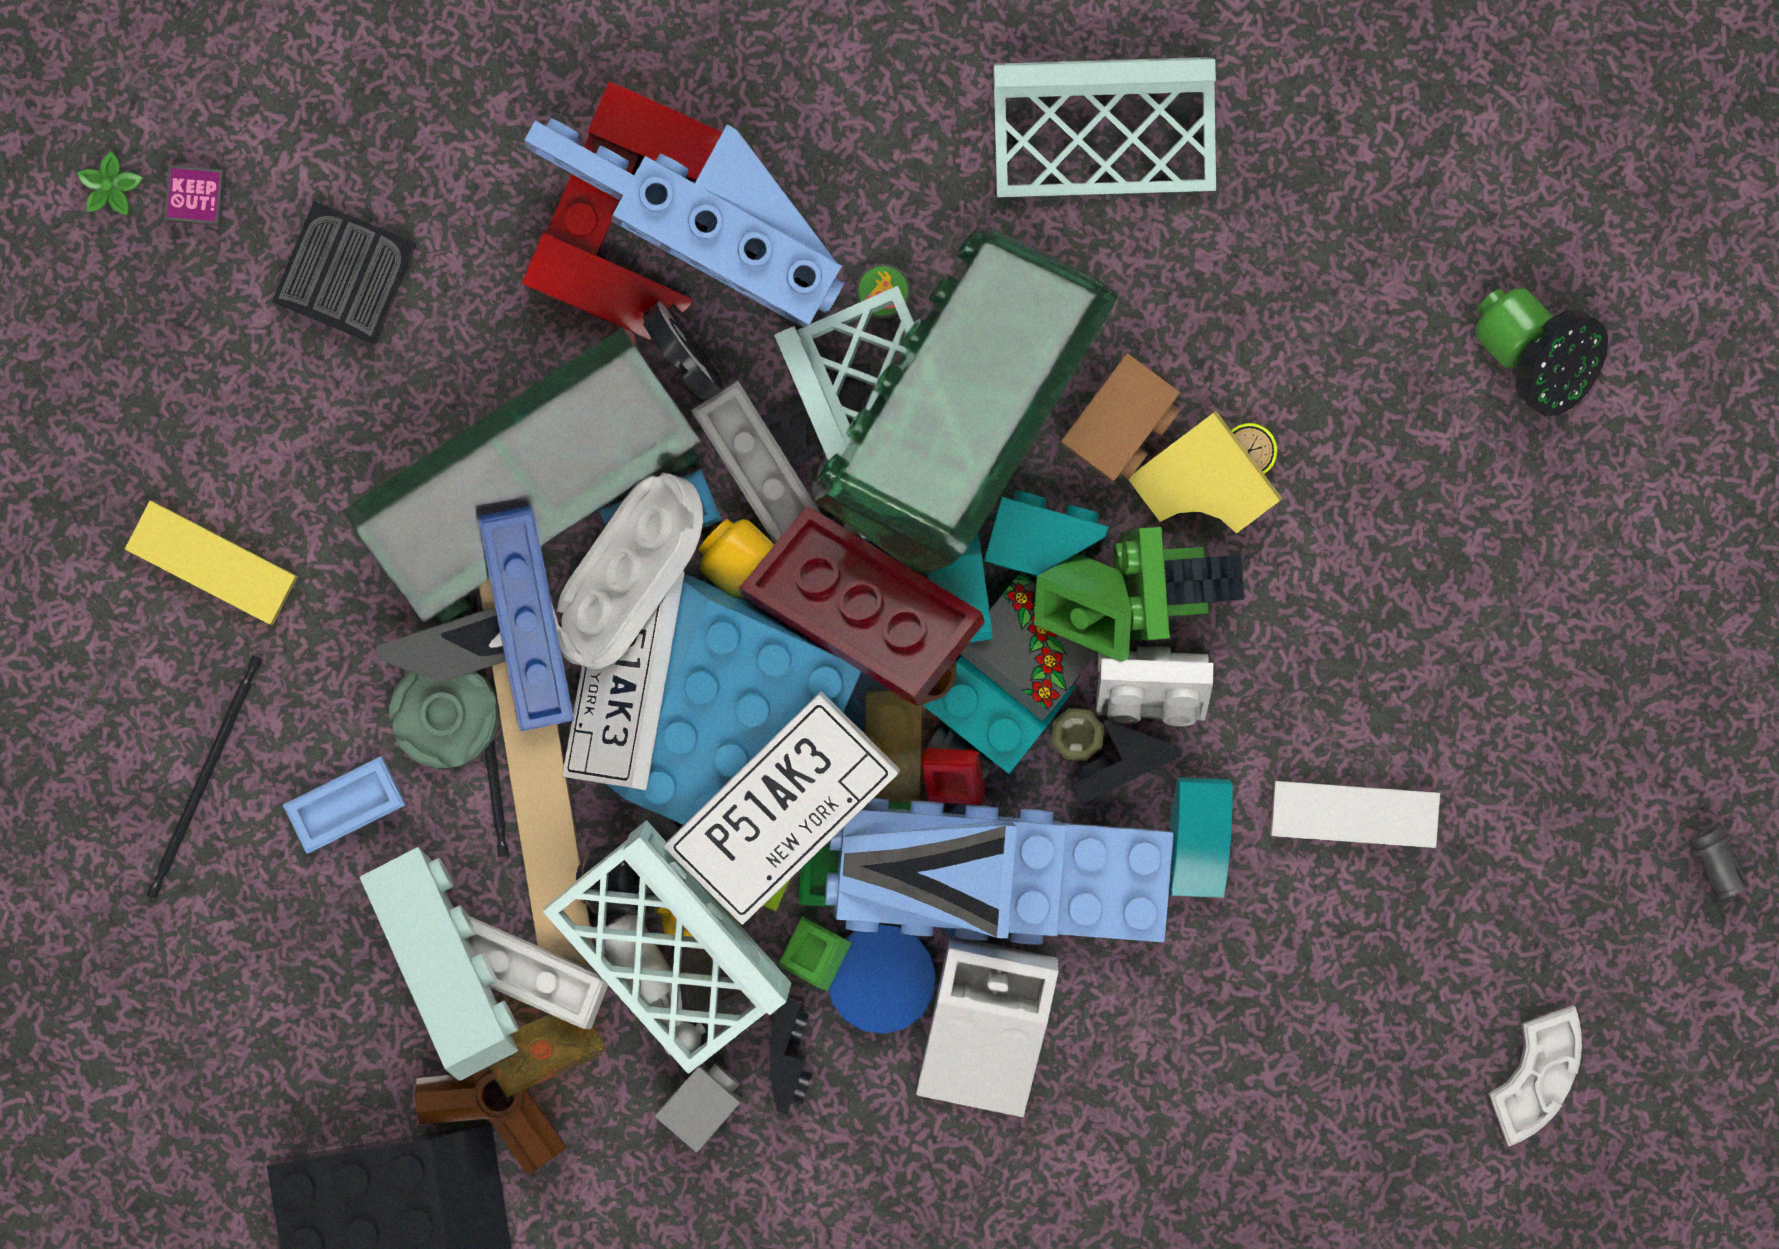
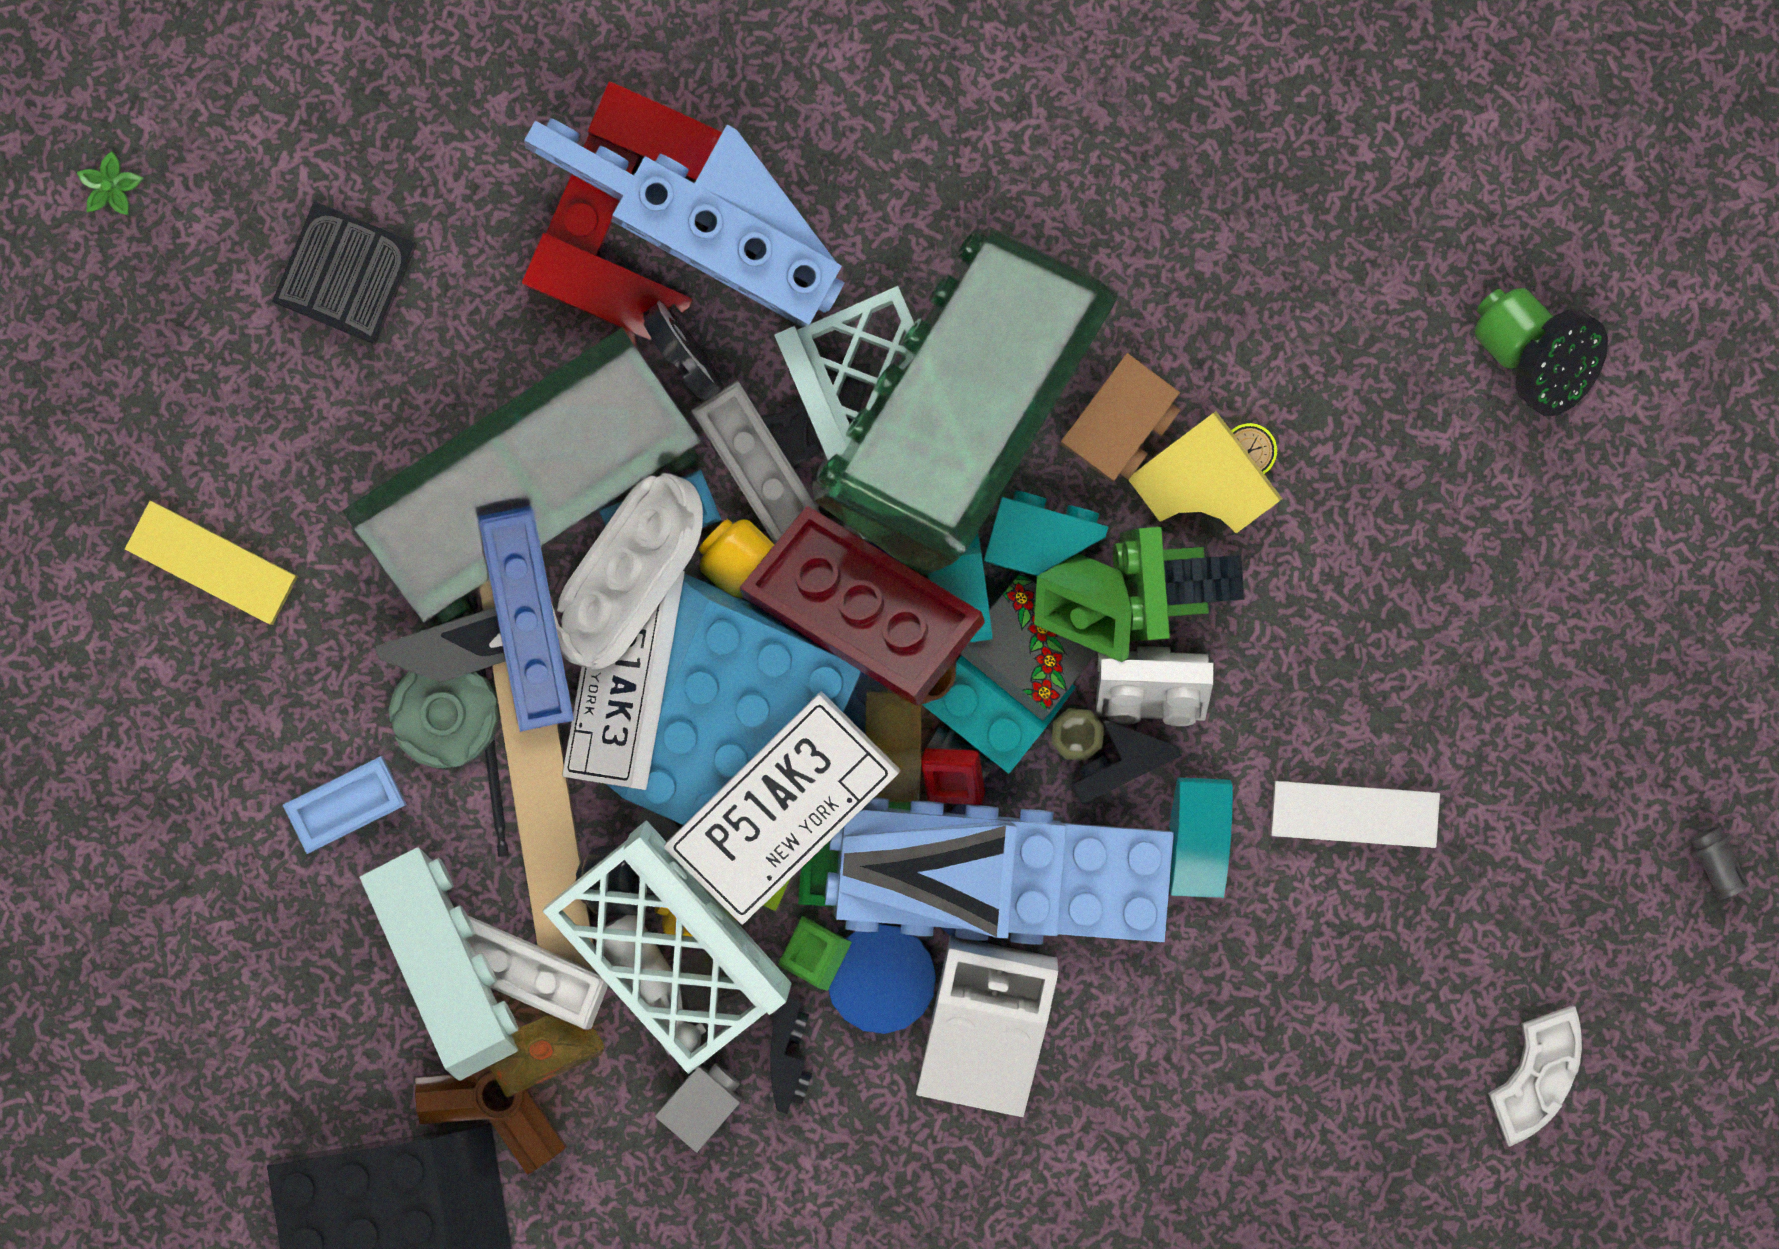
black piece [146,655,263,899] -> none
tile [164,165,226,226] -> none
tile [856,264,911,320] -> none
light aqua fence [993,57,1216,197] -> none

